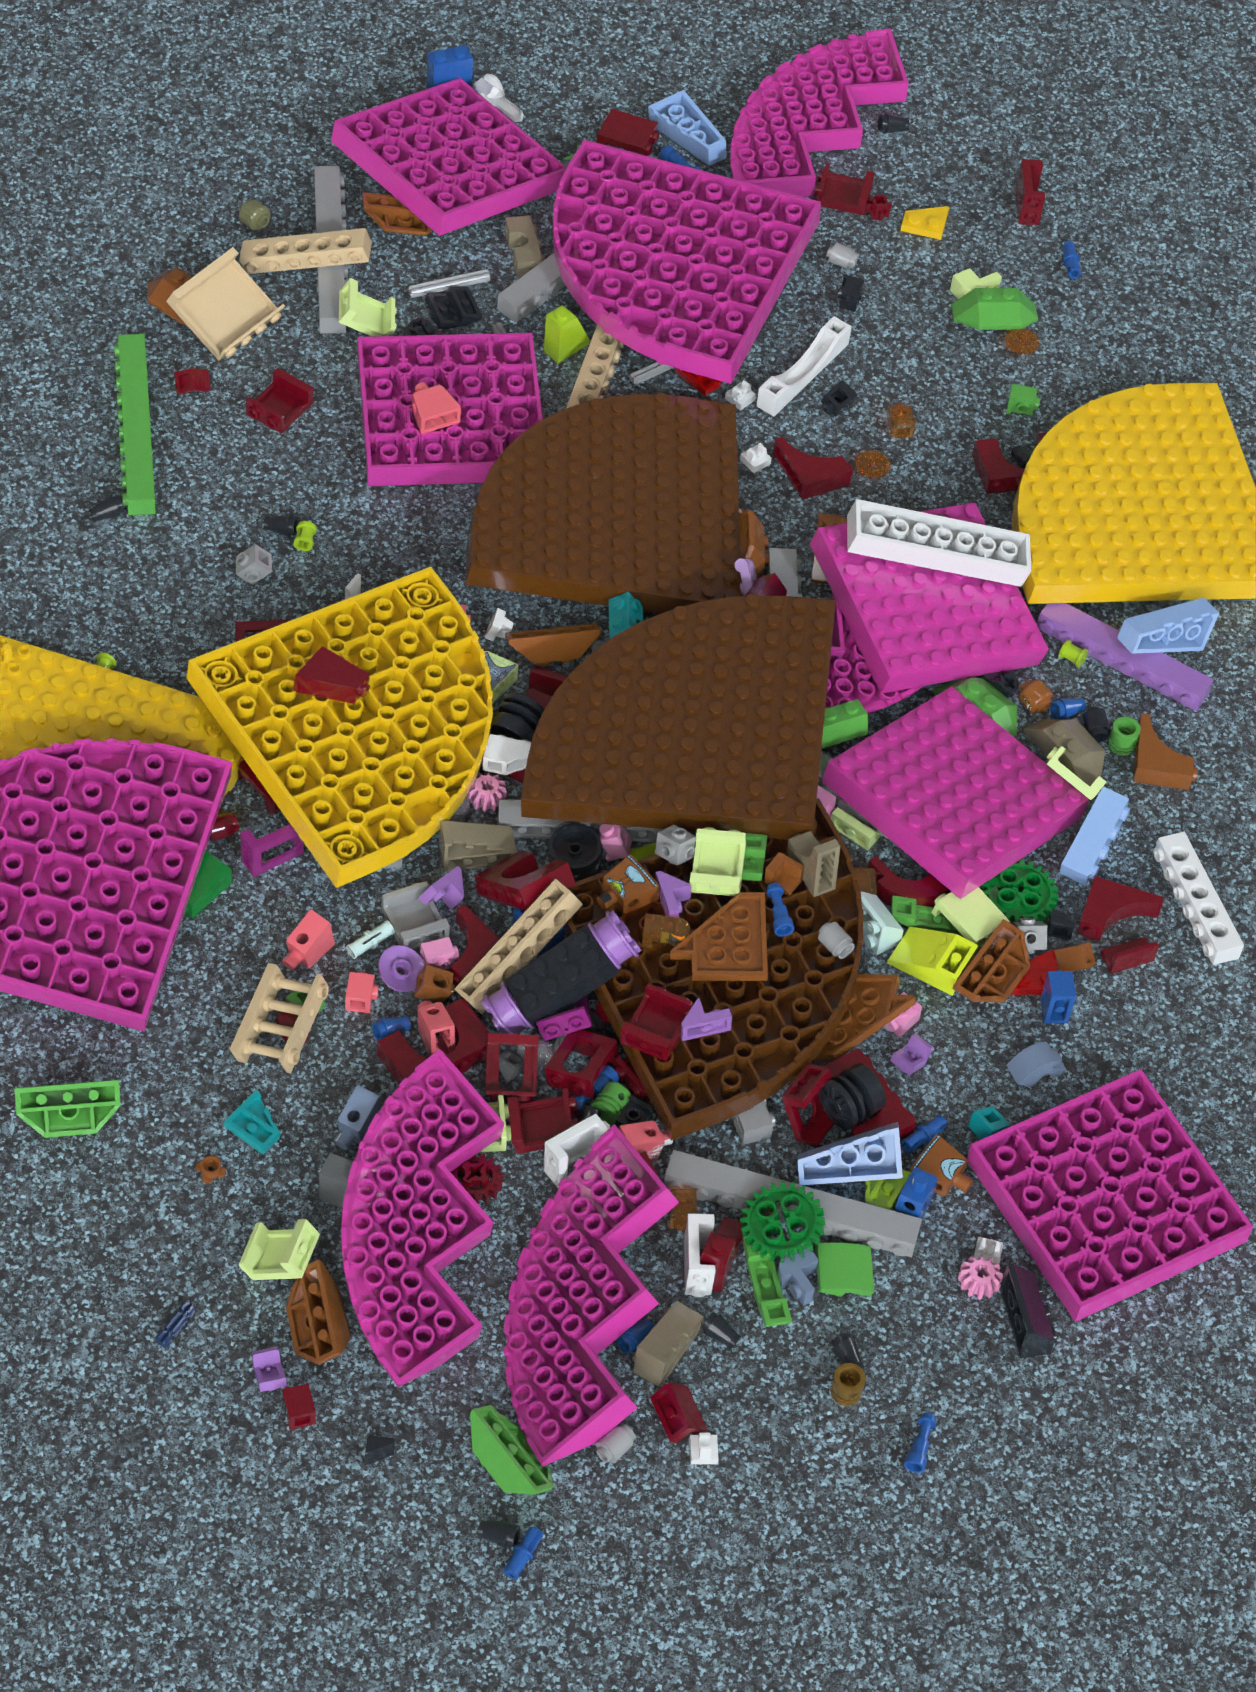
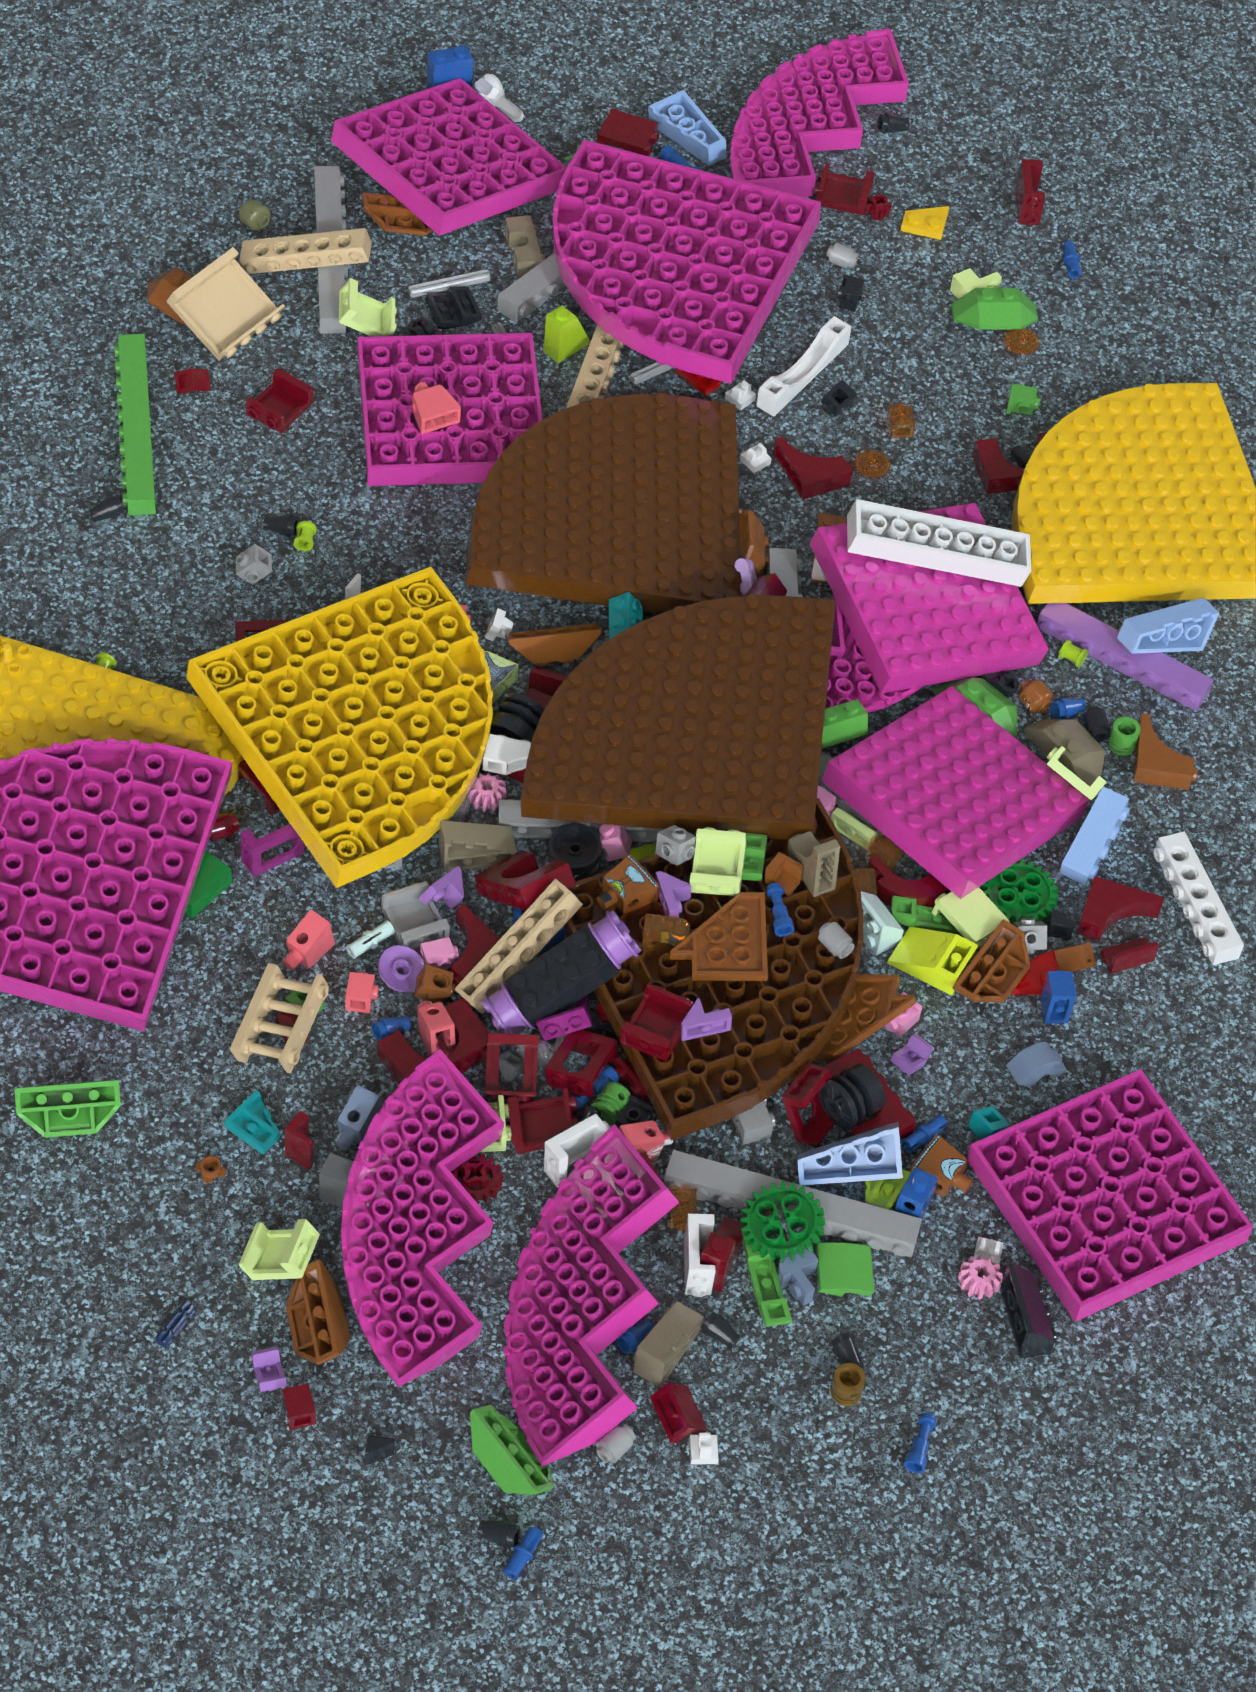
dark red slope [293,646,370,704] -> none
none -> dark red panel [285,1110,313,1170]
none -> clear orange brick [869,835,905,871]

